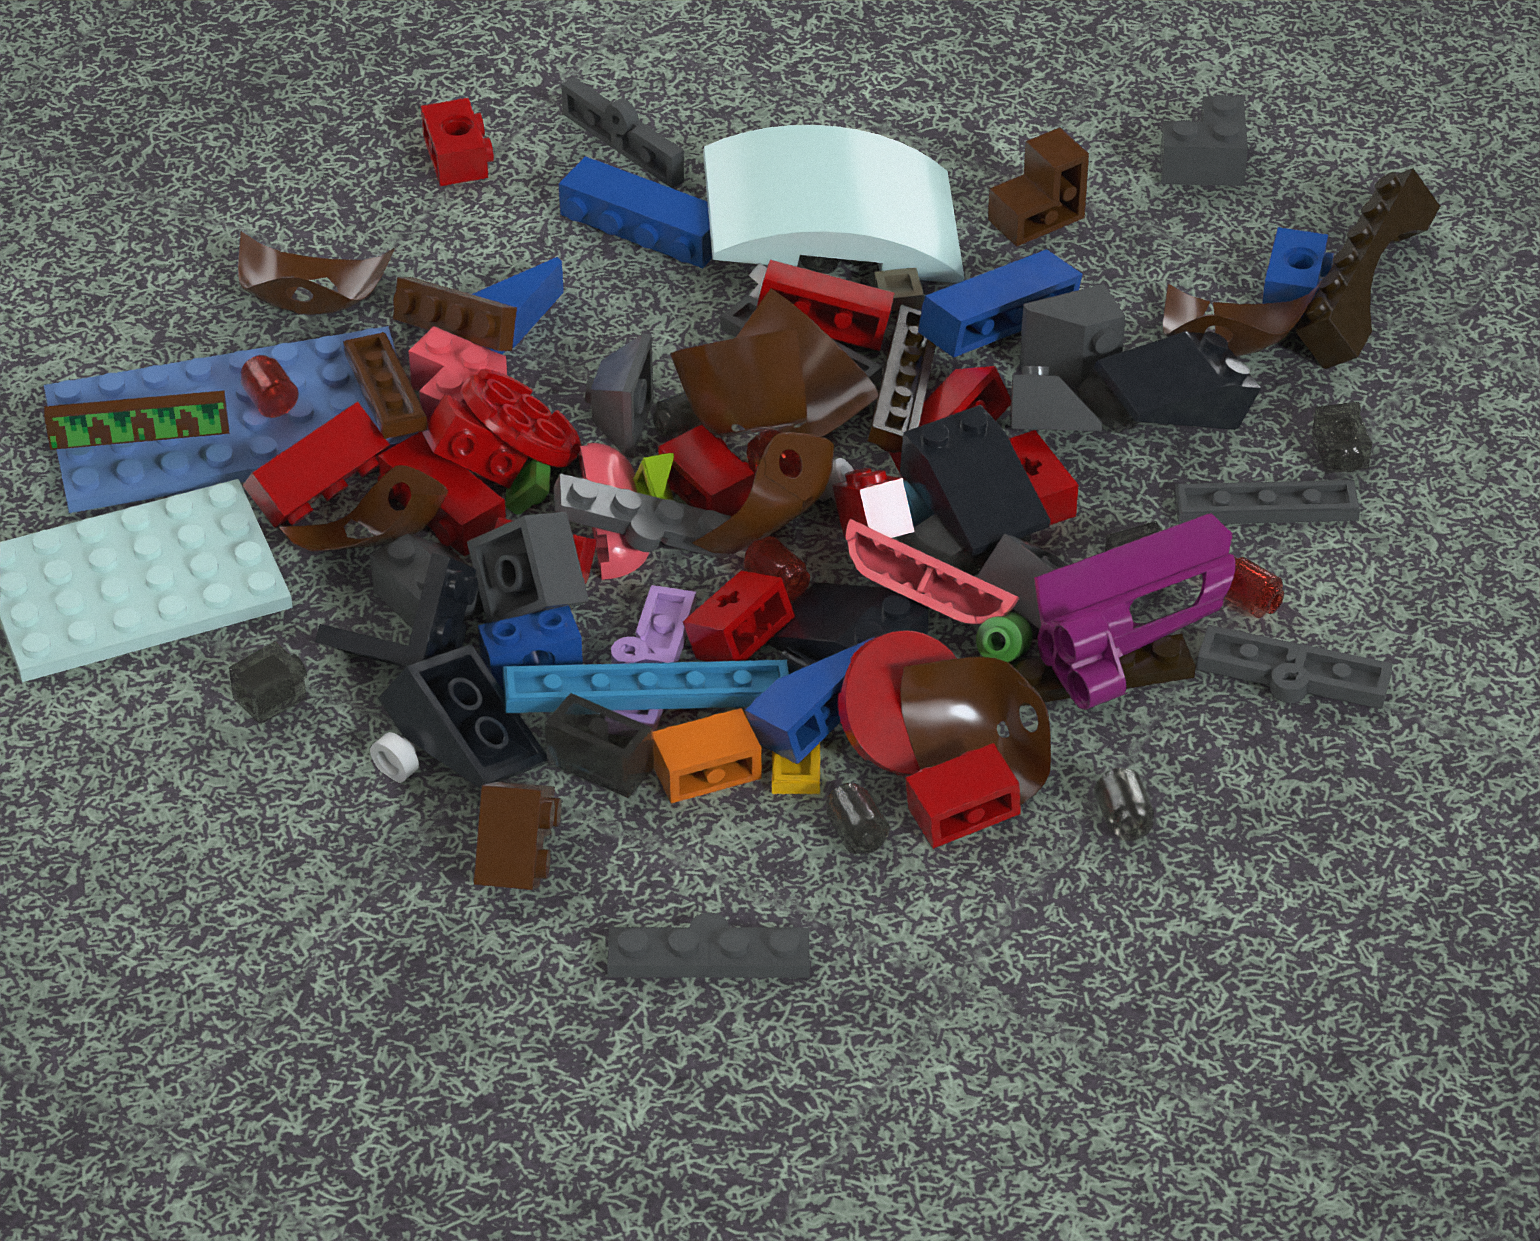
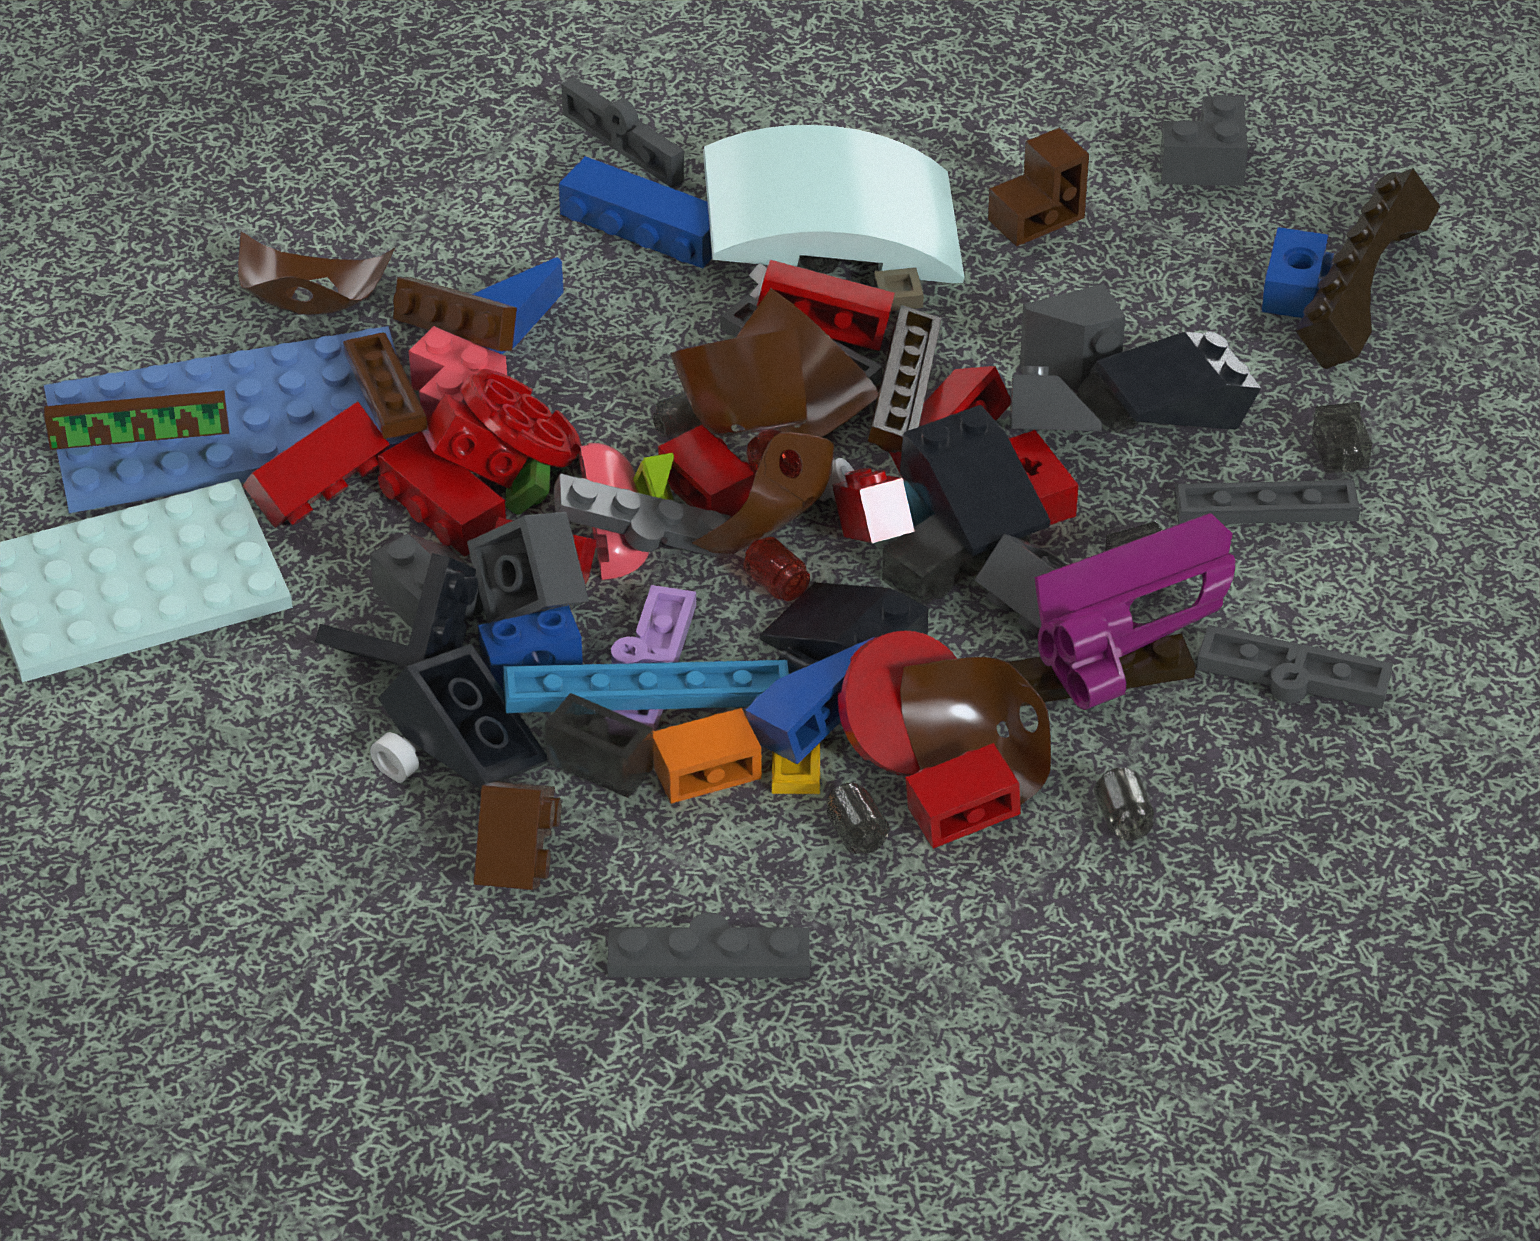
clear smoke brick [229,641,307,725] -> none
clear red brick [241,355,299,418] -> none
reddish brown piece [278,465,448,551] -> none
red brick [421,98,494,186] -> none
dark grey slope [585,333,654,457] -> none
red brick [683,570,795,662] -> none
coral brick [846,519,1019,625] -> none
blue brick [918,249,1083,358] -> none
bright green brick [976,613,1033,662] -> none
reddish brown piece [1163,282,1321,357] -> none
clear red brick [1224,556,1284,618] -> none

